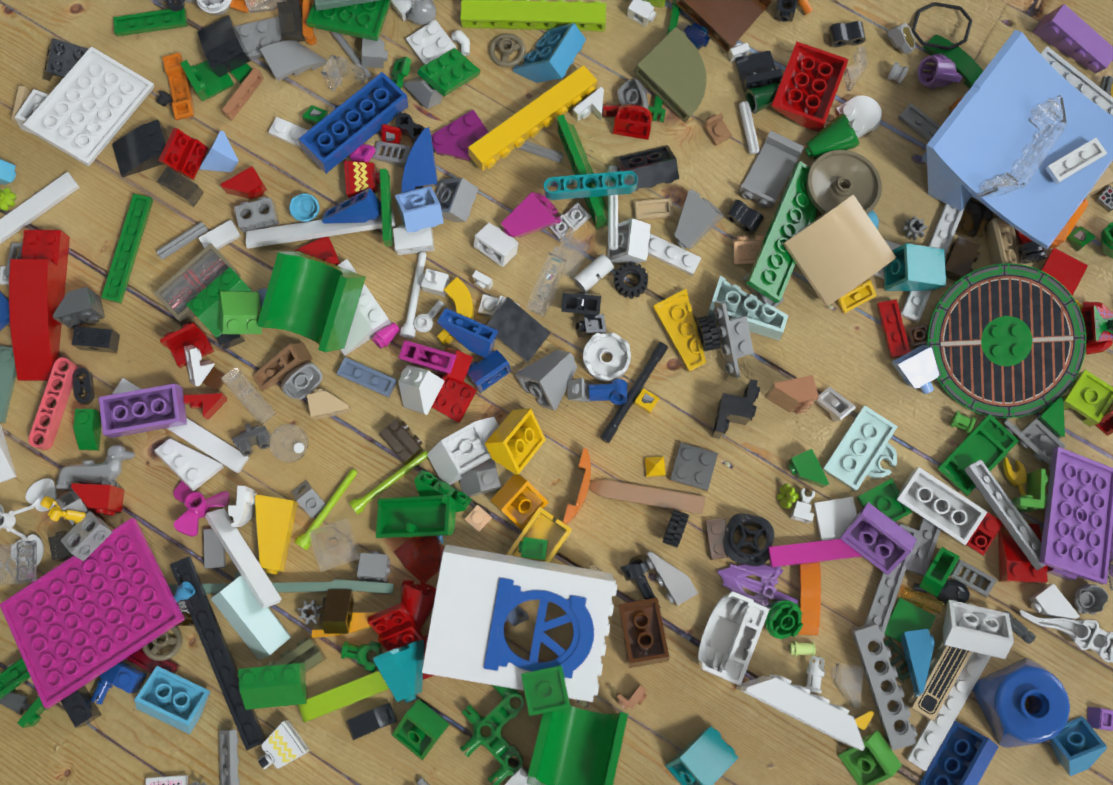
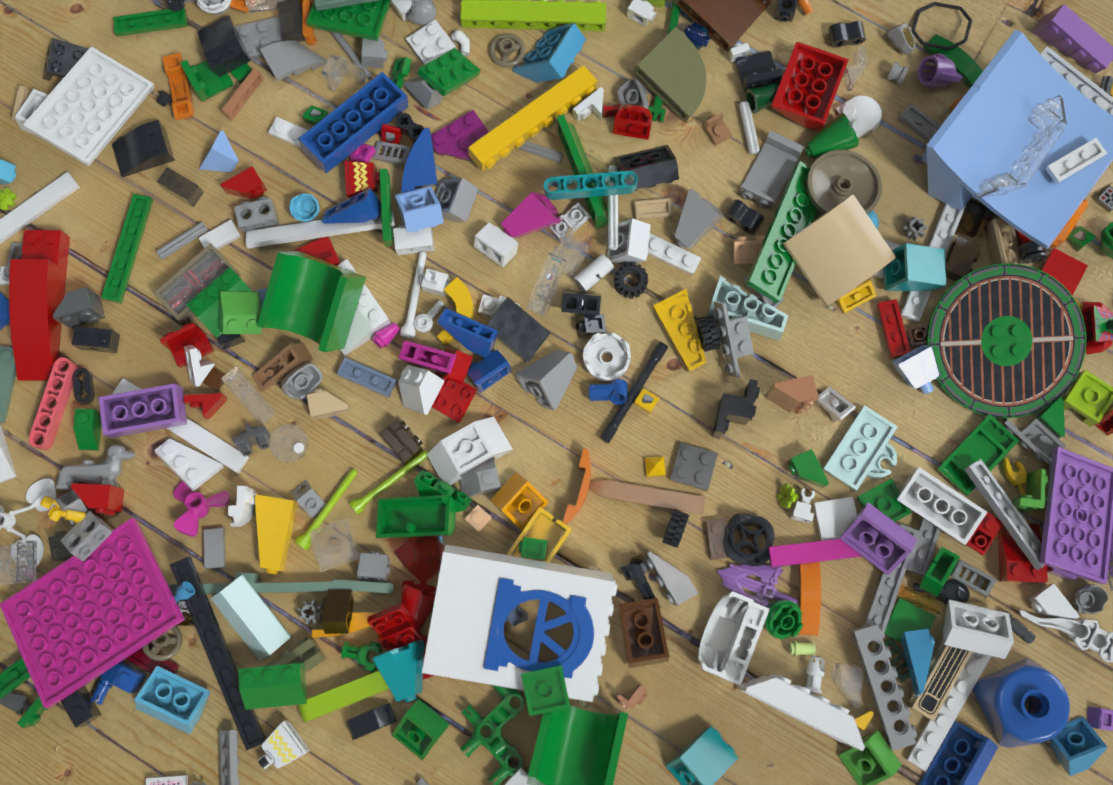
red slope [158,128,208,180] -> none
white tile [205,508,281,609] -> none
white plate [472,270,493,291] -> none
yellow slope [485,408,546,474] -> none
light grey bracket [568,378,591,402] -> none
bright green bush [950,411,976,434] -> none

